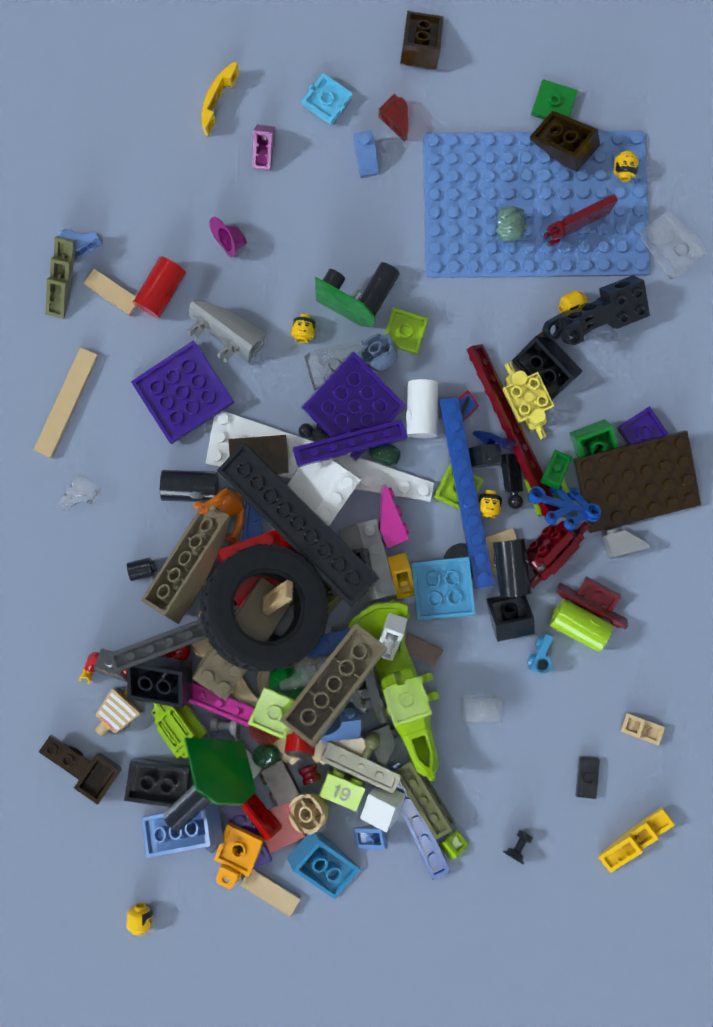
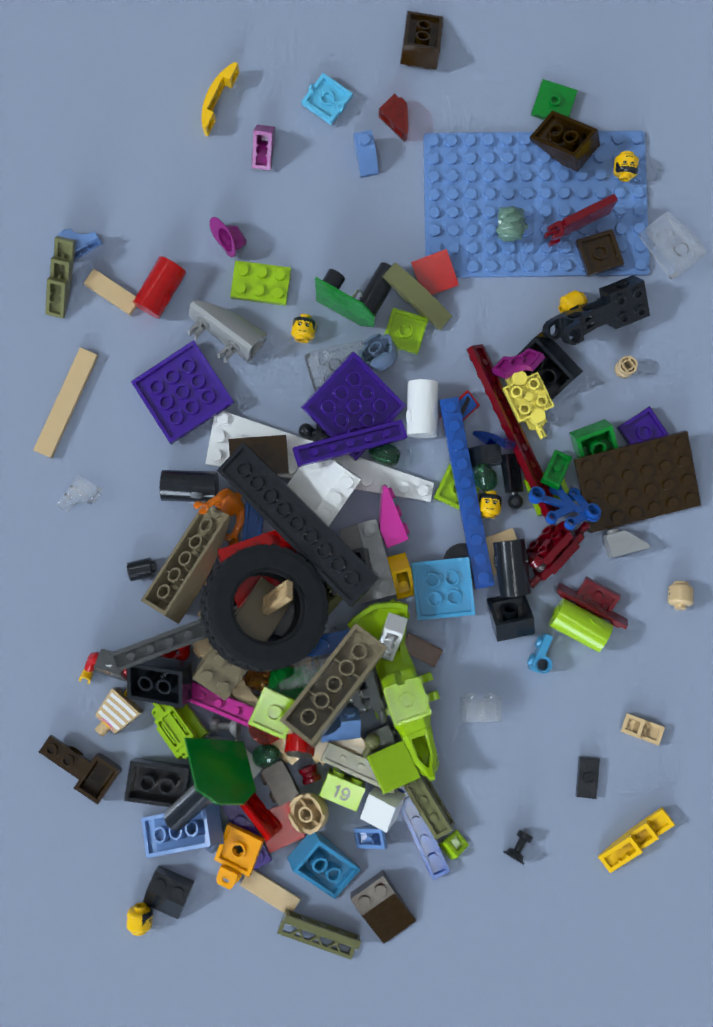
none -> black slope [143,866,195,919]
none -> lime plate [230,260,291,306]
none -> clear orange wheel [244,670,269,691]
none -> olive fence [277,909,361,960]
none -> dark brown slope [350,870,416,944]
none -> lime tile [367,740,420,794]
none -> olive slope [382,263,452,330]
none -> red tile [411,249,459,295]
none -> clear green animal [473,463,498,492]
none -> magenta tile [492,348,545,379]
none -> dark brown tile [575,229,625,277]
none -> tan wheel [614,356,638,378]
none -> tan head [667,581,694,610]

